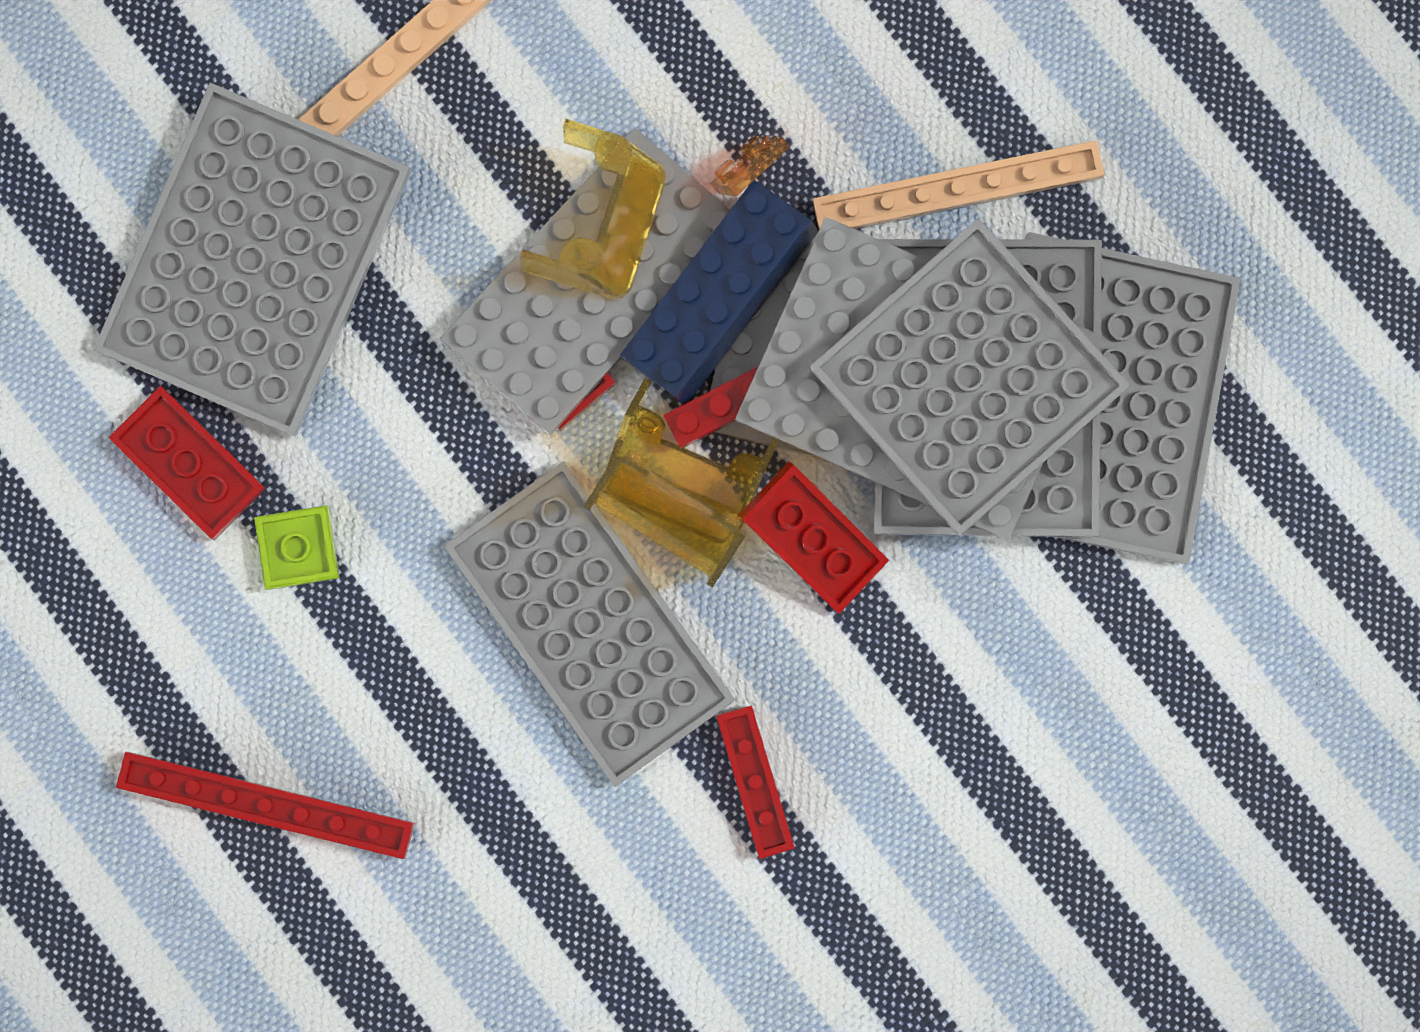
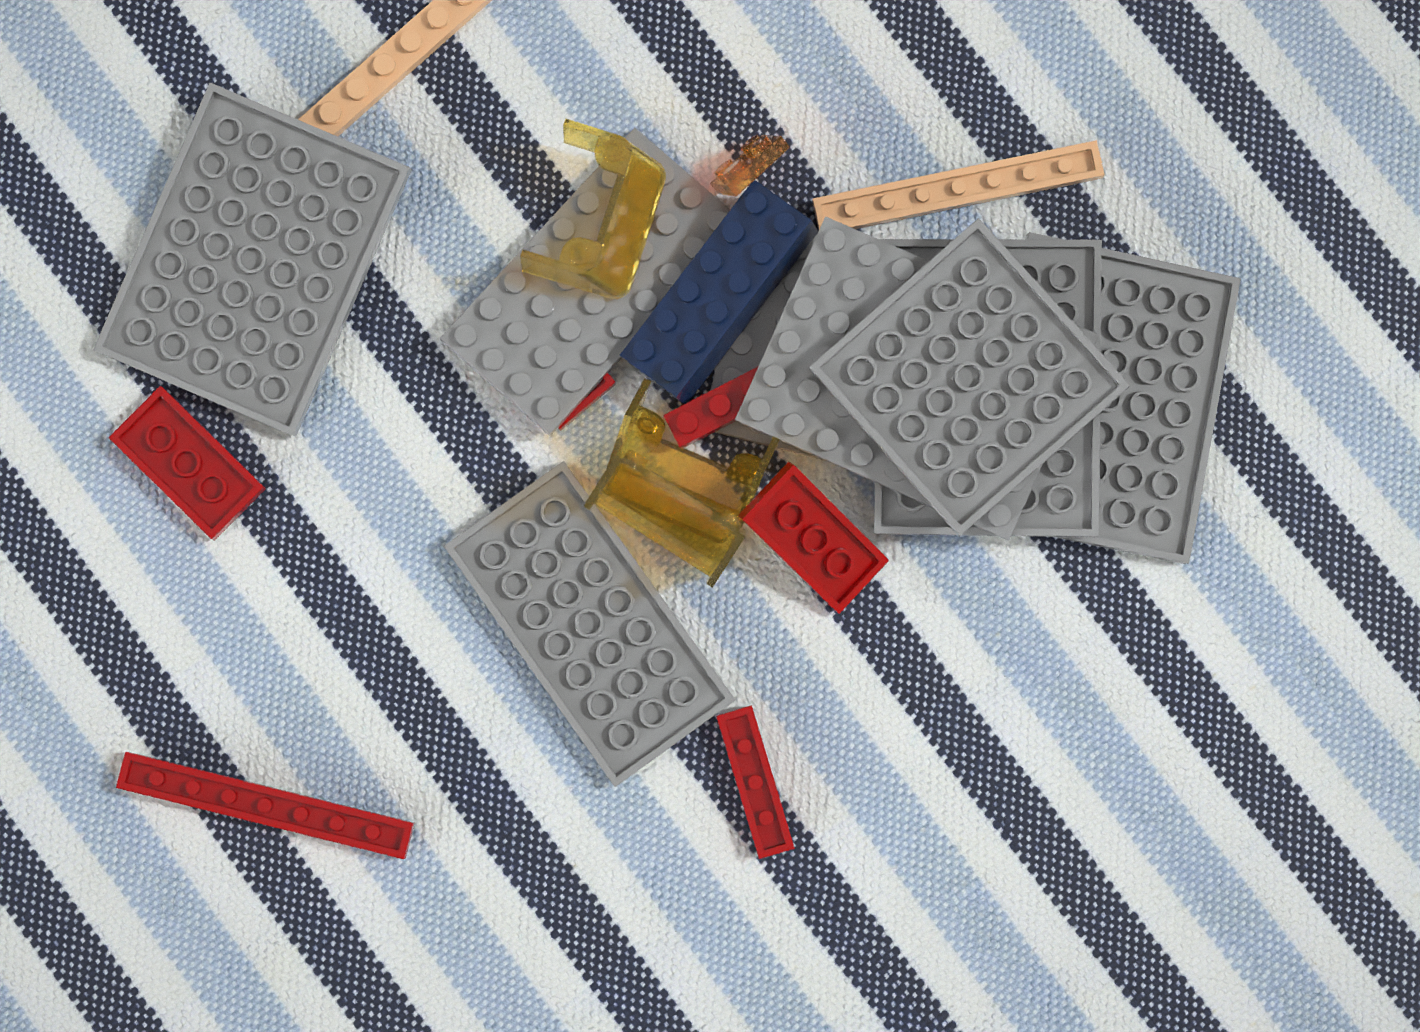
lime plate [254,505,340,590] -> none

